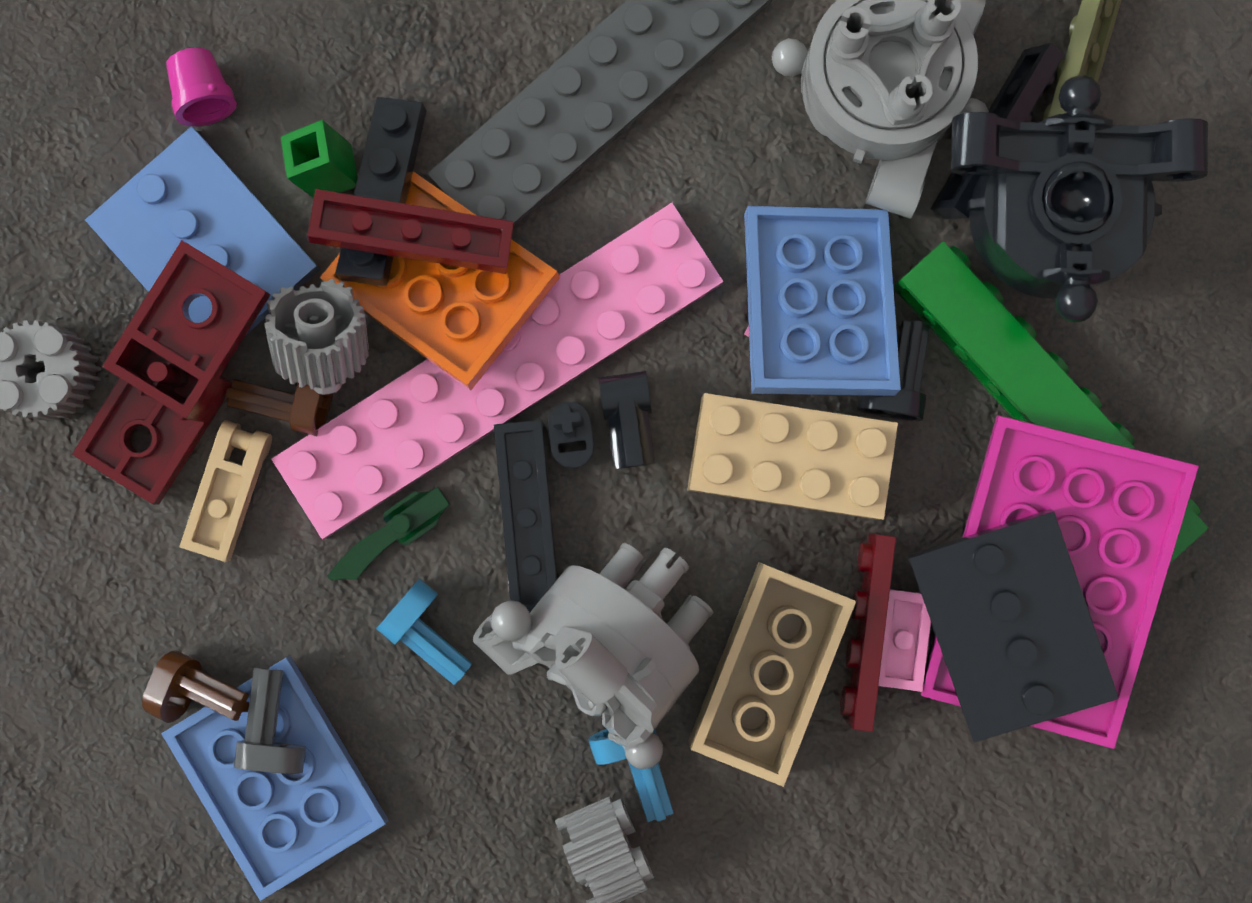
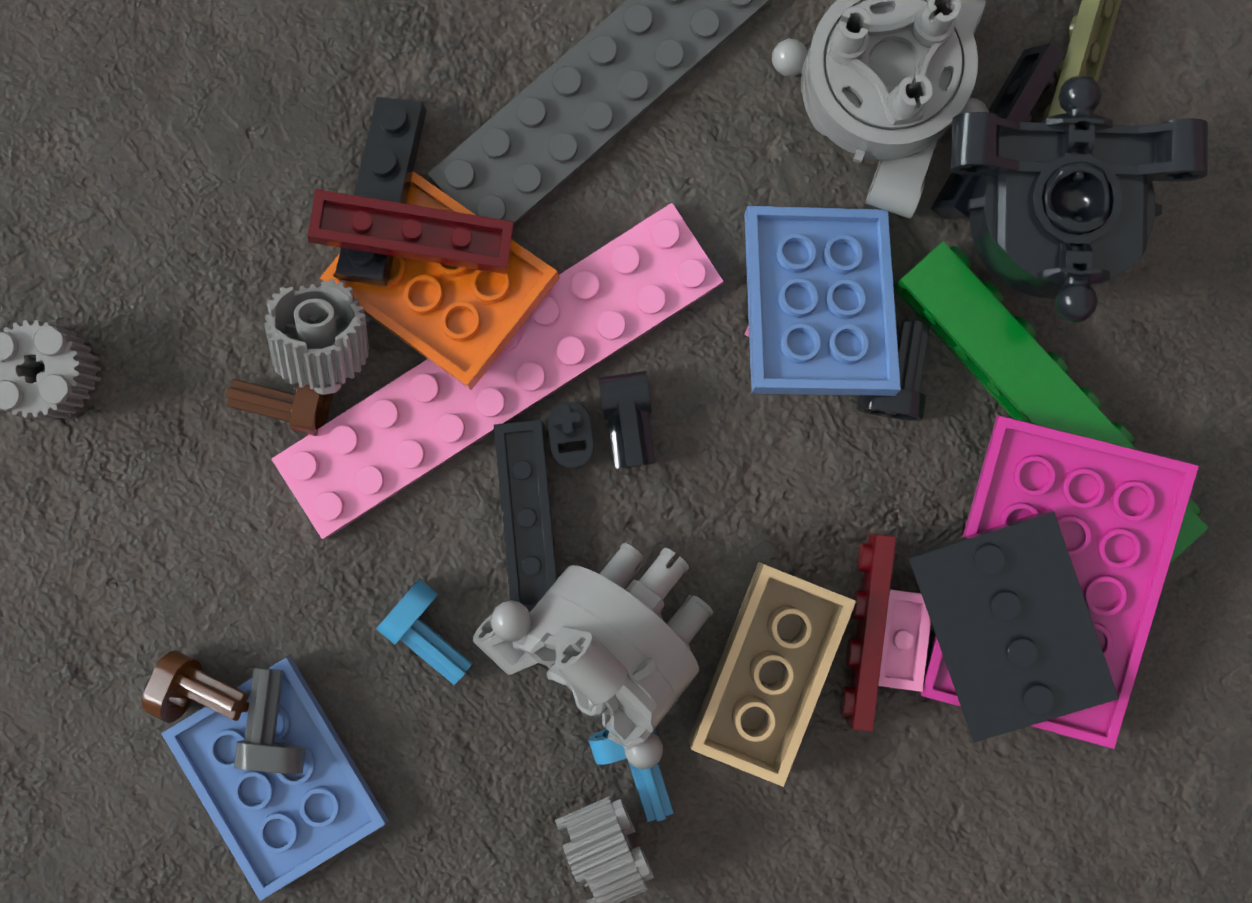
dark red bracket [72,240,271,505] -> none
medium blue plate [85,126,320,335] -> none
dark pink piece [166,47,237,127] -> none
tan plate [179,420,272,562] -> none
green brick [280,120,358,198] -> none
dark green piece [328,487,450,581] -> none
tan brick [687,393,898,520] -> none

